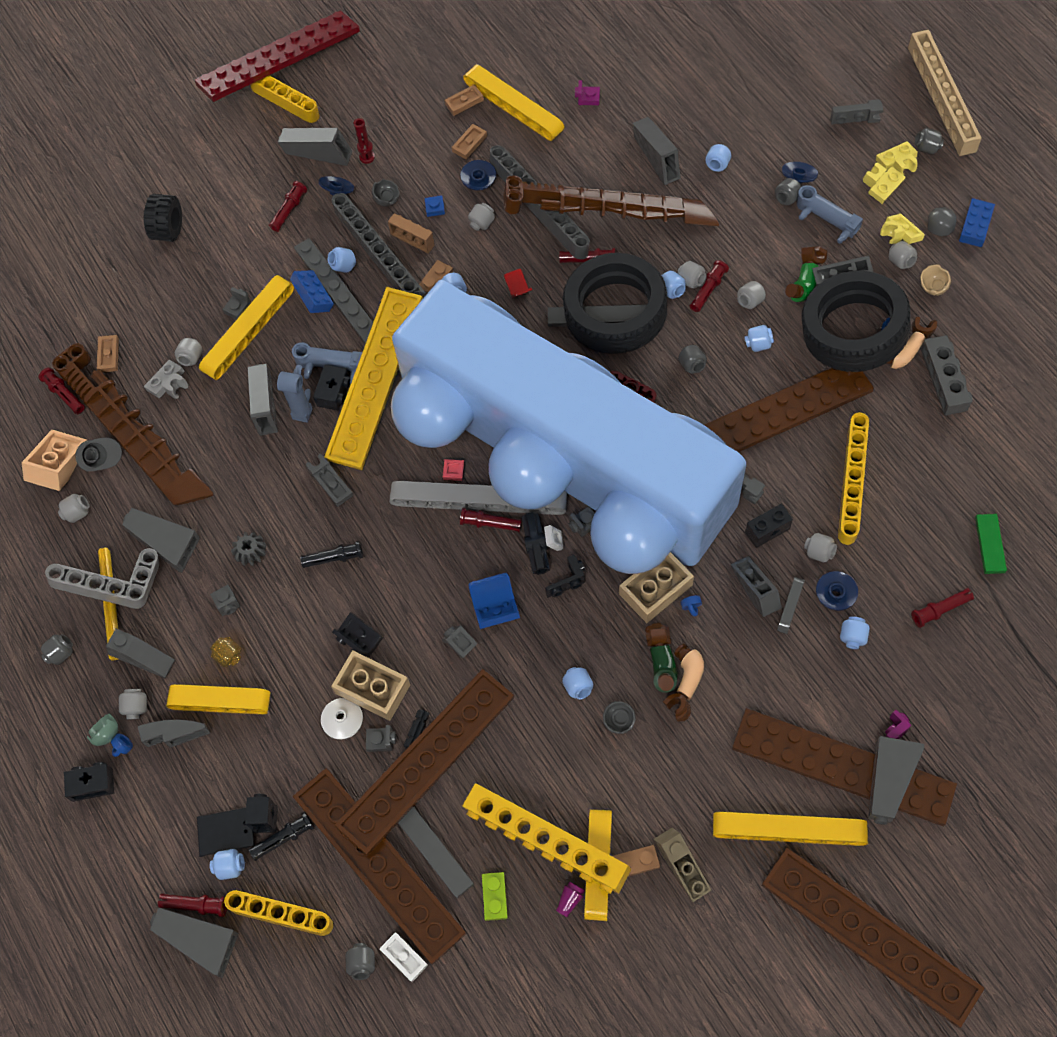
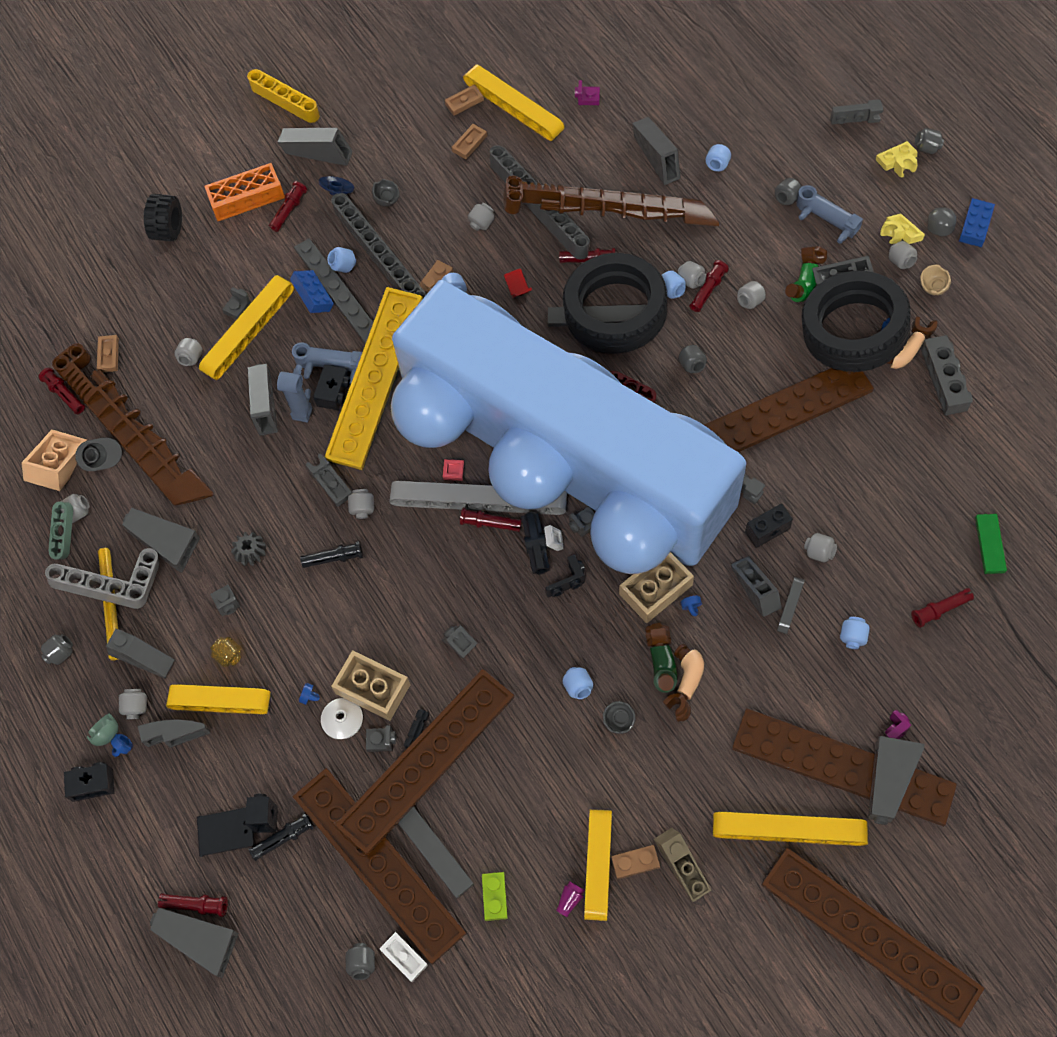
light grey plate [144,360,188,399] -> none
dark red plate [195,10,360,102] -> none
light blue head [210,849,245,880] -> none
yellow beam [224,890,333,936] -> none
black bracket [332,612,384,657] -> none
dark red pin [353,118,375,164] -> none
medium nougat piece [388,213,435,254] -> none
blue plate [425,196,445,217] -> none
dark blue dish [460,160,496,190] -> none
yellow brick [462,783,632,894] -> none
blue bracket [468,573,520,629] -> none
light blue head [745,325,774,352] -> none
dark blue dish [782,162,818,183] -> none
dark blue dish [816,571,858,611] -> none
yellow beam [838,412,869,545] -> none
light yellow plate [863,163,906,204] -> none
tan brick [908,30,981,156] -> none
none -> sand green beam [48,502,73,559]
none -> orange fence [204,163,285,222]
none -> blue tile [299,683,320,705]
none -> light grey head [348,489,374,519]

